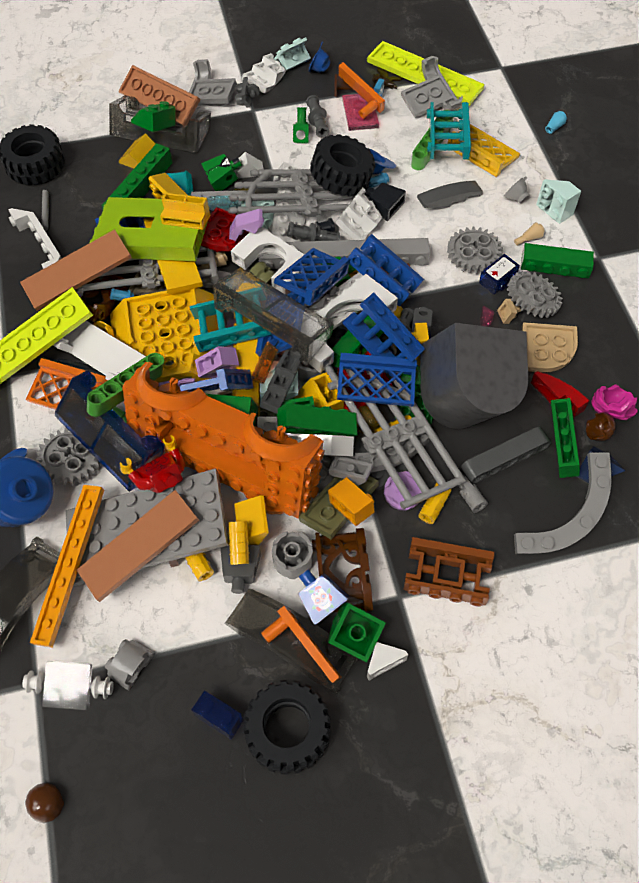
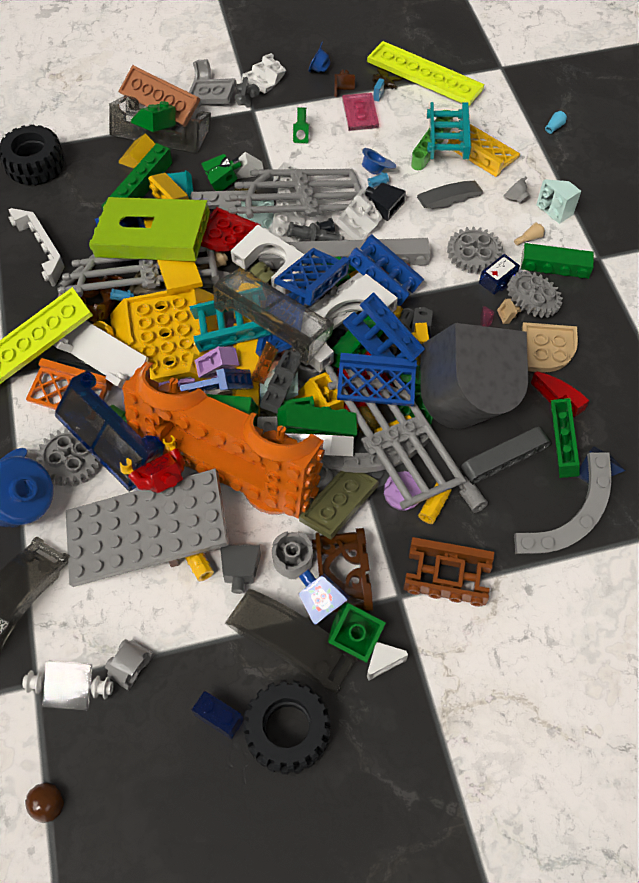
nougat tile [20,229,132,311] -> none
light orange plate [30,485,105,648] -> none
light grey bar [42,190,49,231] -> none
nougat tile [77,490,200,602] -> none
bright green beam [87,353,164,417] -> none
yellow piece [160,193,210,230] -> none
clear light blue beam [207,196,238,211] -> none
yellow axle [228,521,249,565] -> none
lavender slope [229,209,264,241] -> none
yellow slope [234,495,269,545] -> none
orange piece [261,606,342,683] -> none
light aqua bracket [274,37,311,71] -> none
dark grey piece [306,95,329,137] -> none
black tyre [310,134,375,197] -> none
light orange brick [328,477,375,526] -> none
light grey slope [329,456,374,486] -> none
orange piece [339,62,385,119] -> none
light grey piece [401,56,463,118] -> none
reddish brown hair [586,412,616,441] -> none
dark pink hair [592,384,638,420] -> none

